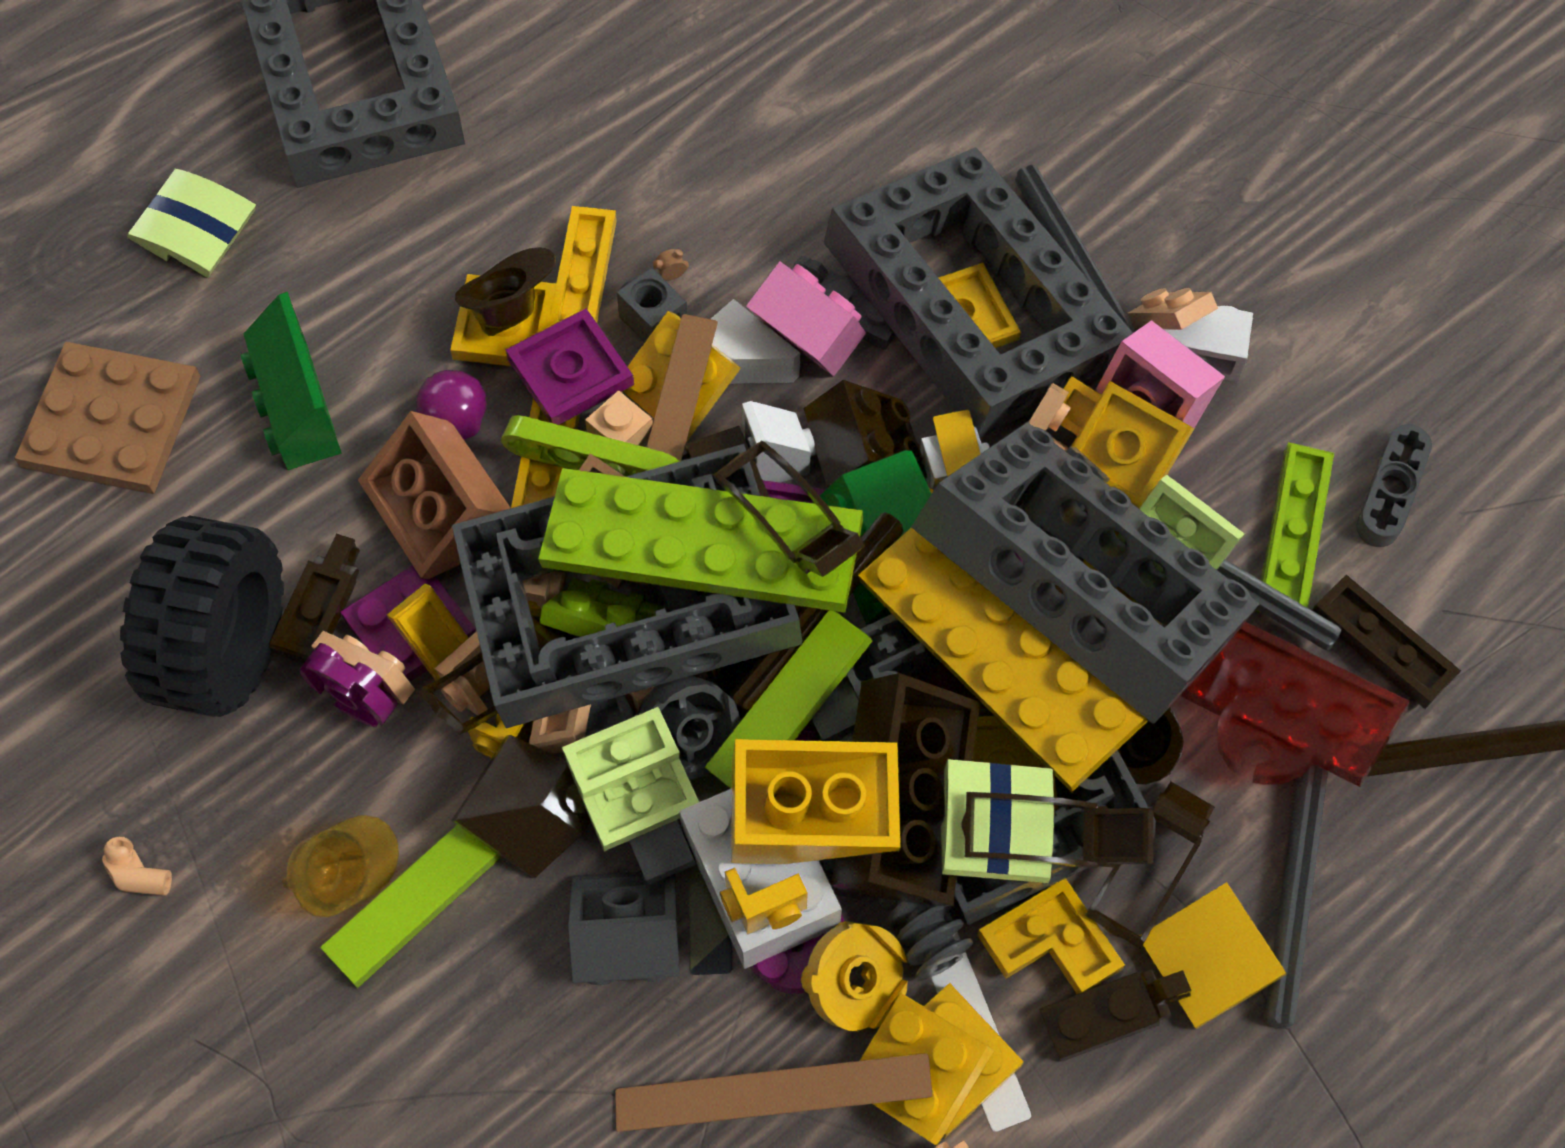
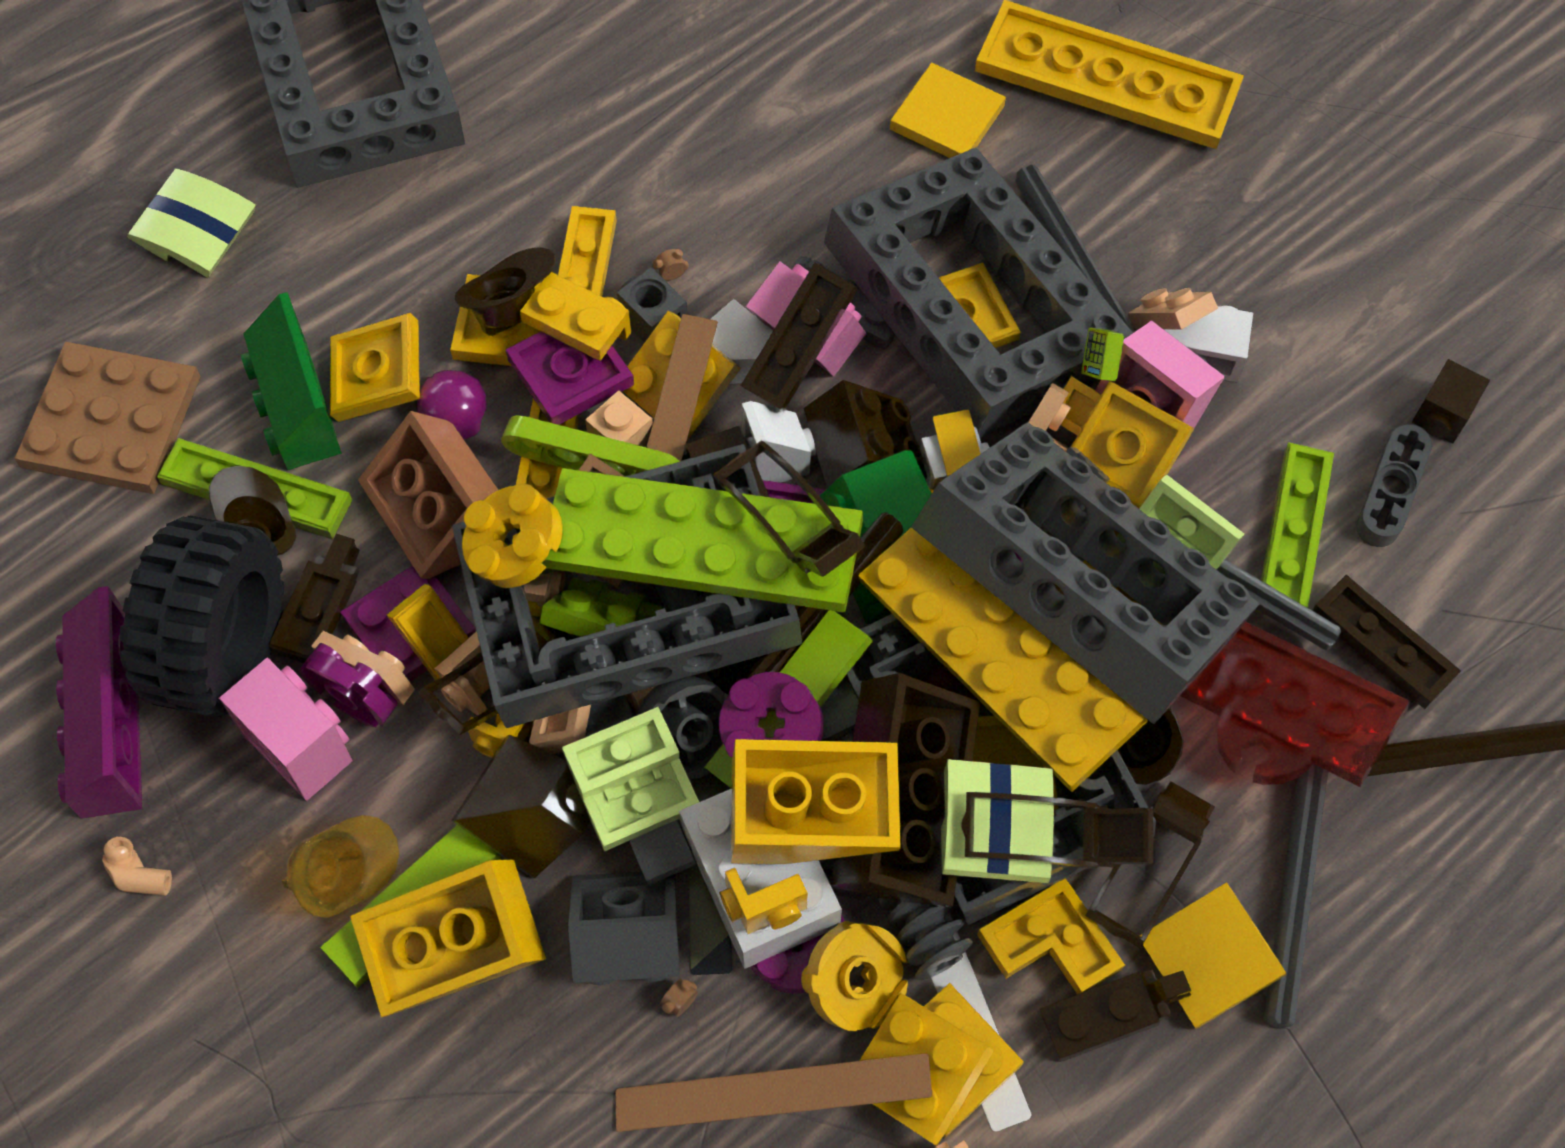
none -> magenta slope [56,586,142,819]
none -> lime tile [157,438,352,540]
none -> dark brown piece [209,466,296,556]
none -> bright pink brick [219,657,353,801]
none -> yellow tile [330,313,420,422]
none -> yellow slope [350,860,546,1018]
none -> yellow plate [462,484,563,588]
none -> yellow bracket [520,272,631,361]
none -> medium nougat piece [661,978,698,1017]
none -> magenta plate [719,672,824,757]
none -> dark brown plate [740,263,858,412]
none -> yellow tile [890,62,1006,158]
none -> yellow plate [975,0,1244,149]
none -> lime tile [1081,327,1124,381]
none -> dark brown brick [1412,359,1490,443]

